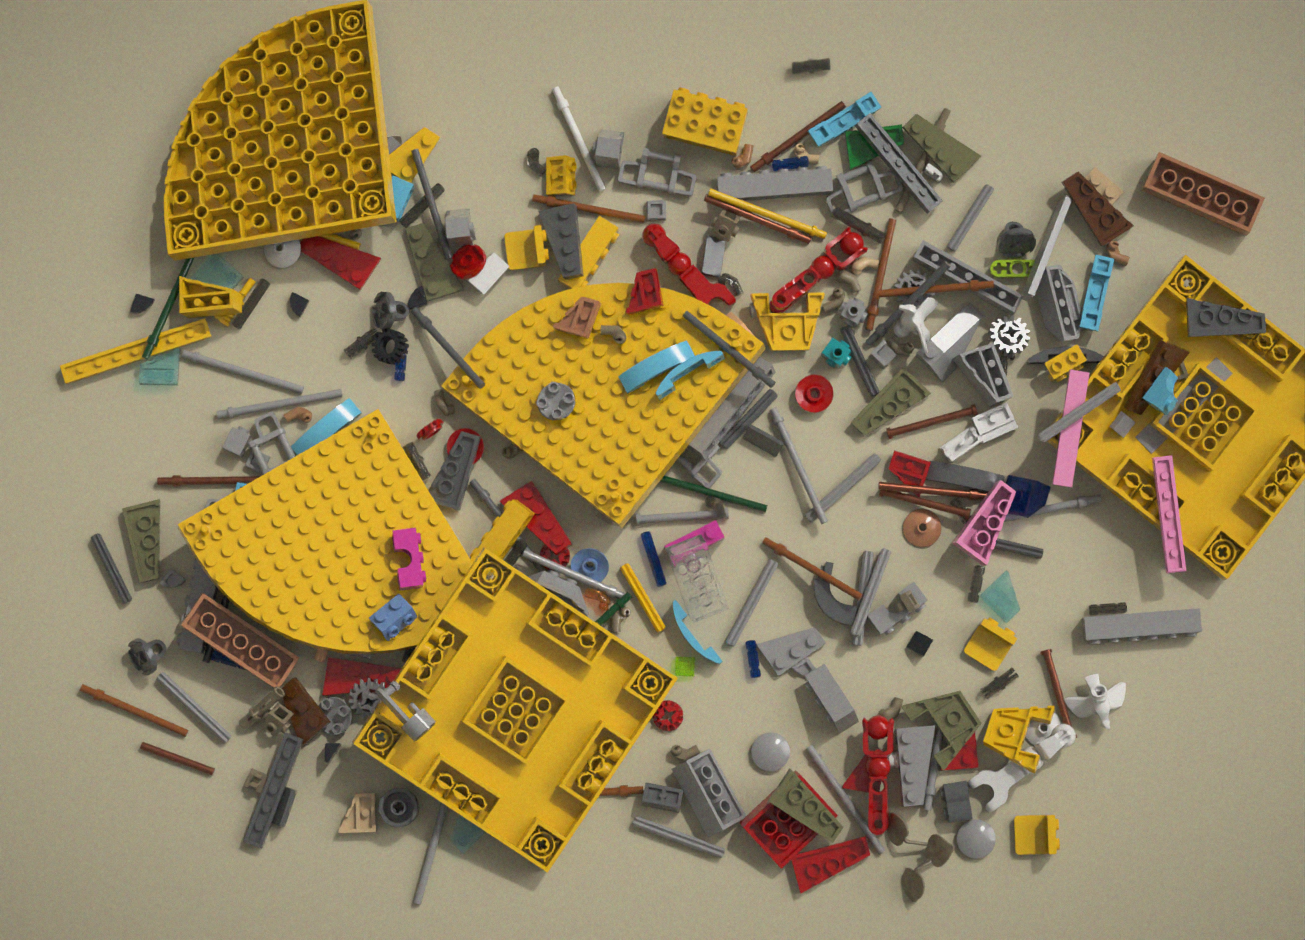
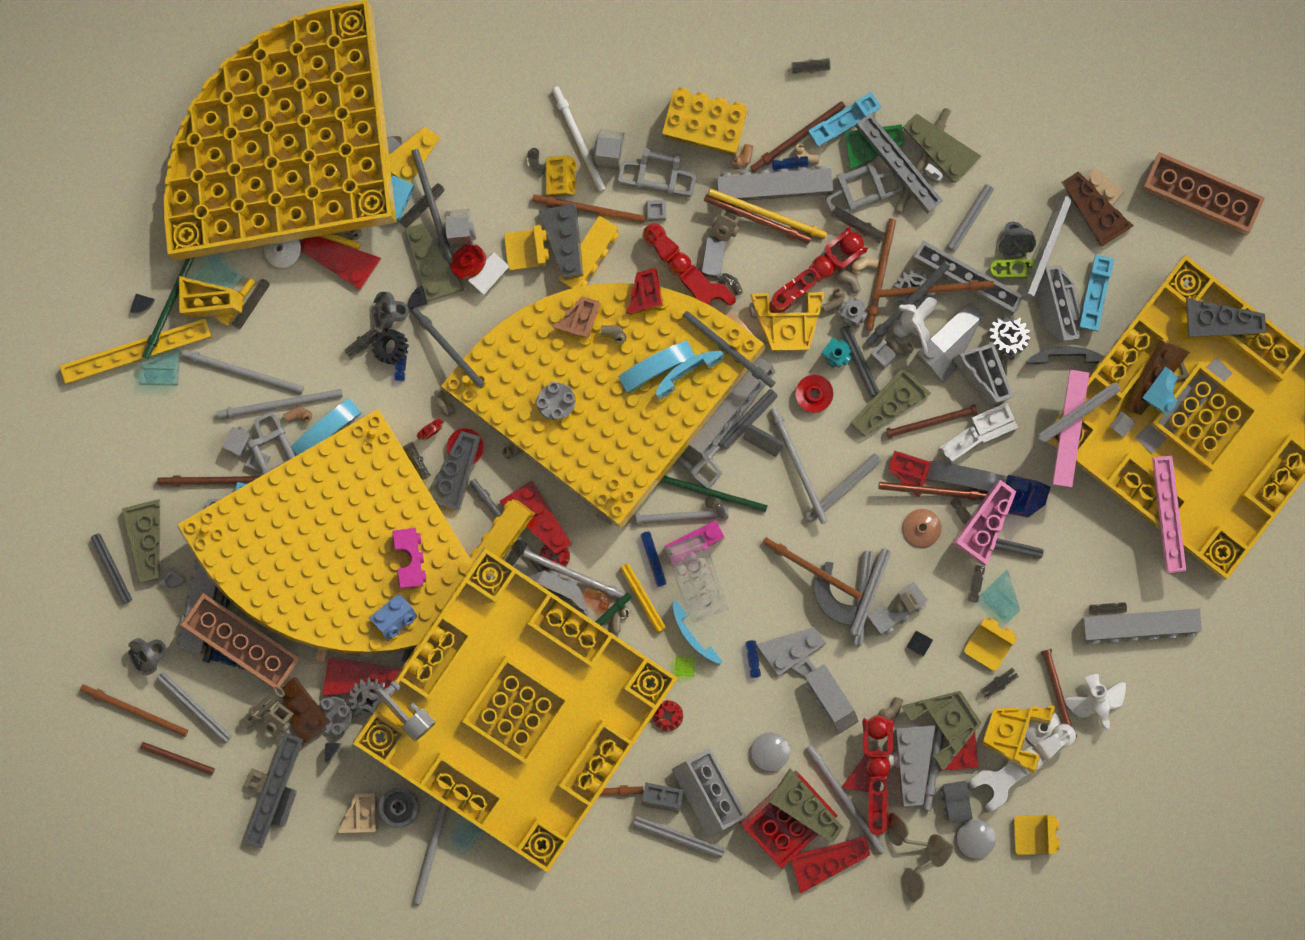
black tile [290,292,310,318] -> none
medium blue dish [571,548,609,582] -> none
dark tan arm [671,745,700,761] -> none
light grey axle [726,559,778,647] -> none
copper bar [879,490,971,520] -> none
light grey bar [1004,494,1102,522] -> none
yellow bracket [1044,345,1087,382] -> none
medium nougat arm [1106,240,1130,266] -> none

